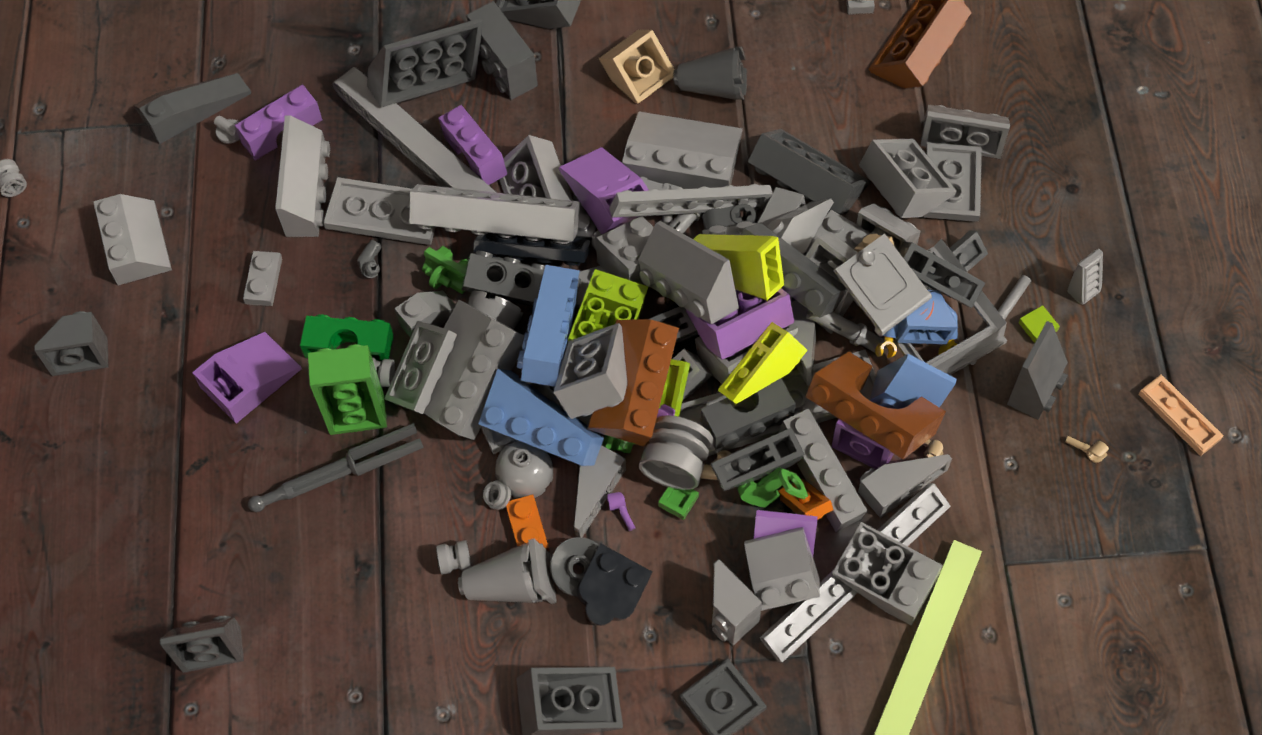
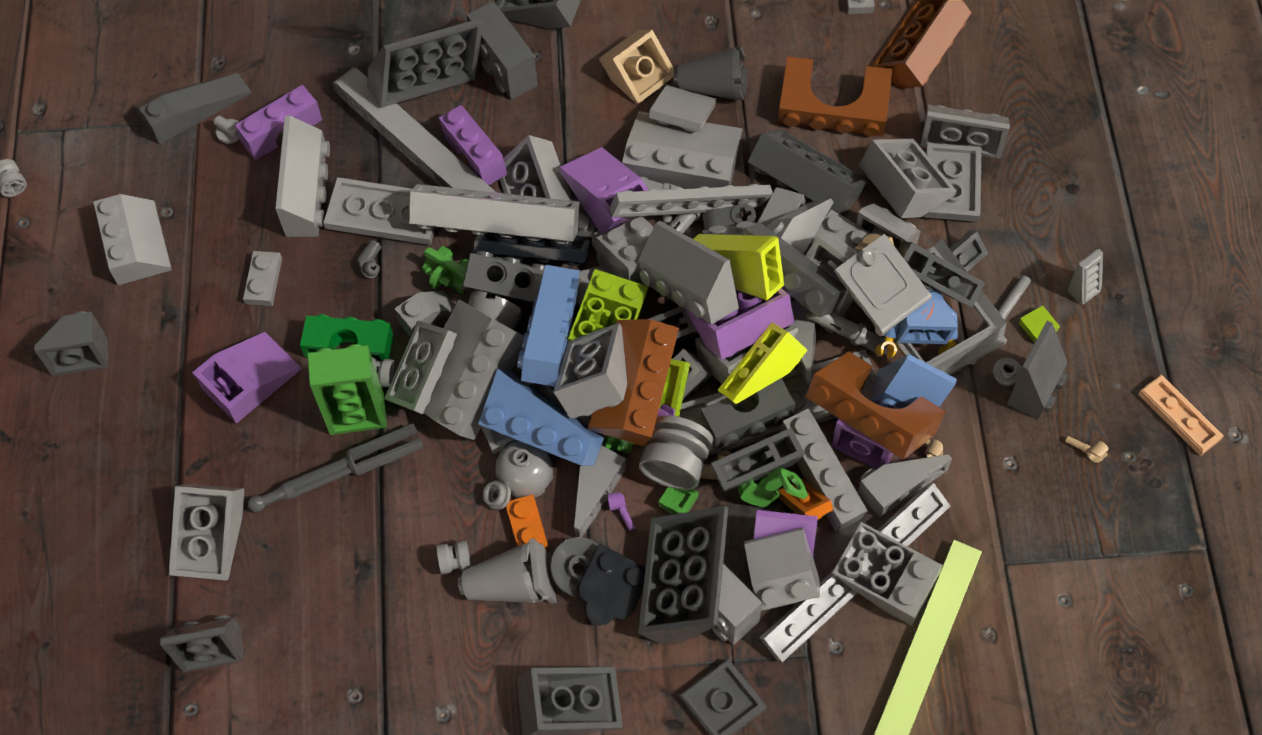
none -> light grey slope [169,484,244,580]
none -> dark grey slope [638,506,728,644]
none -> light grey tile [649,85,716,132]
none -> dark orange arch [778,56,893,137]
none -> light grey plate [993,358,1022,386]

